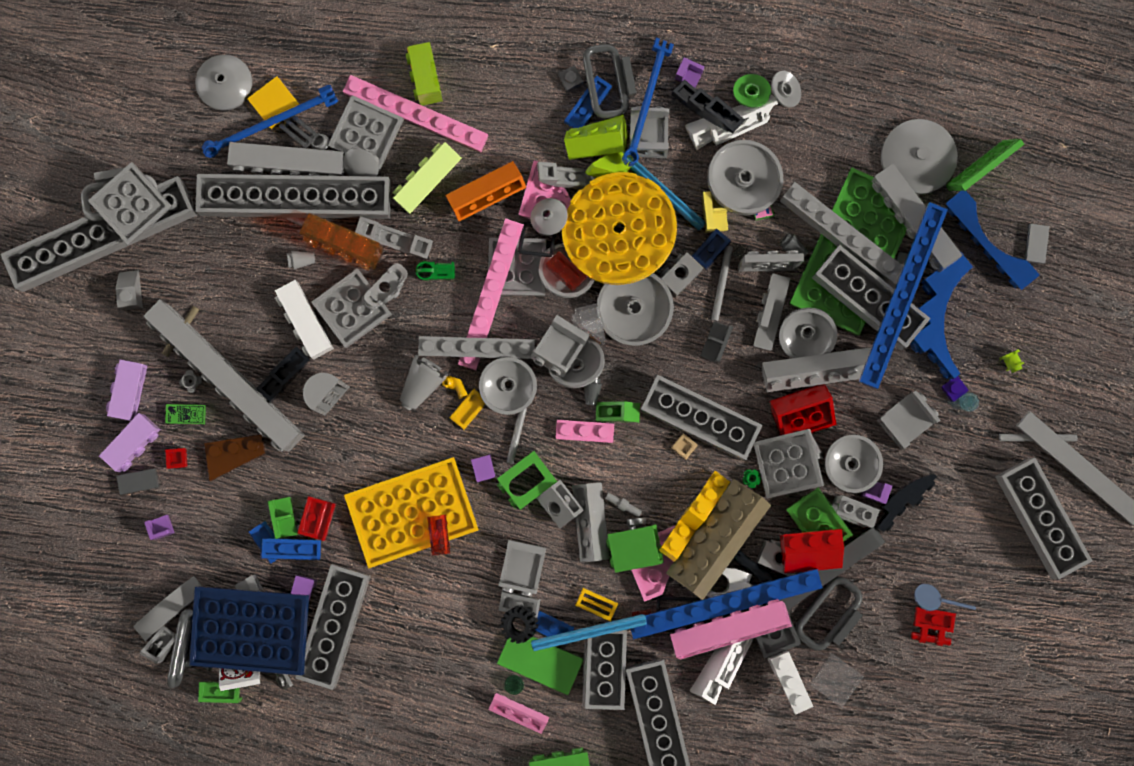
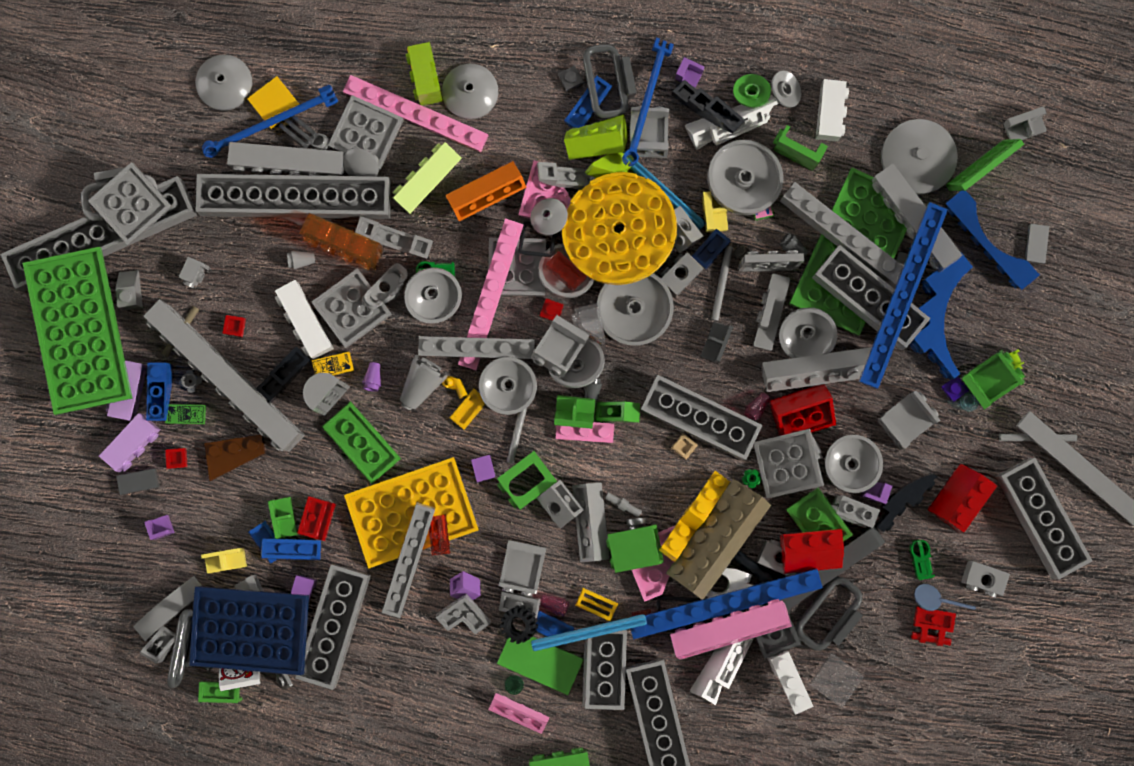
none -> bright green plate [23,247,133,415]
none -> blue slope [146,363,173,421]
none -> light grey brick [178,257,210,288]
none -> light yellow panel [201,548,247,574]
none -> red plate [222,315,246,337]
none -> yellow tile [312,352,354,375]
none -> bright green tile [321,401,401,484]
none -> medium lavender cone [362,362,381,392]
none -> light grey plate [382,502,435,618]
none -> light grey dish [404,268,462,323]
none -> light grey plate [435,594,491,635]
none -> light grey dish [442,63,498,120]
none -> medium lavender panel [450,571,480,600]
none -> red plate [540,298,564,322]
none -> clear pink cone [540,594,570,617]
none -> bright green panel [554,395,595,429]
none -> light grey brick [674,206,703,253]
none -> clear pink cone [744,392,770,421]
none -> bright green panel [773,125,828,171]
none -> white brick [816,79,849,142]
none -> green piece [909,540,935,580]
none -> red slope [927,463,997,533]
none -> light grey brick [961,561,1010,598]
none -> bright green panel [962,349,1025,410]
none -> light grey panel [1003,106,1047,140]

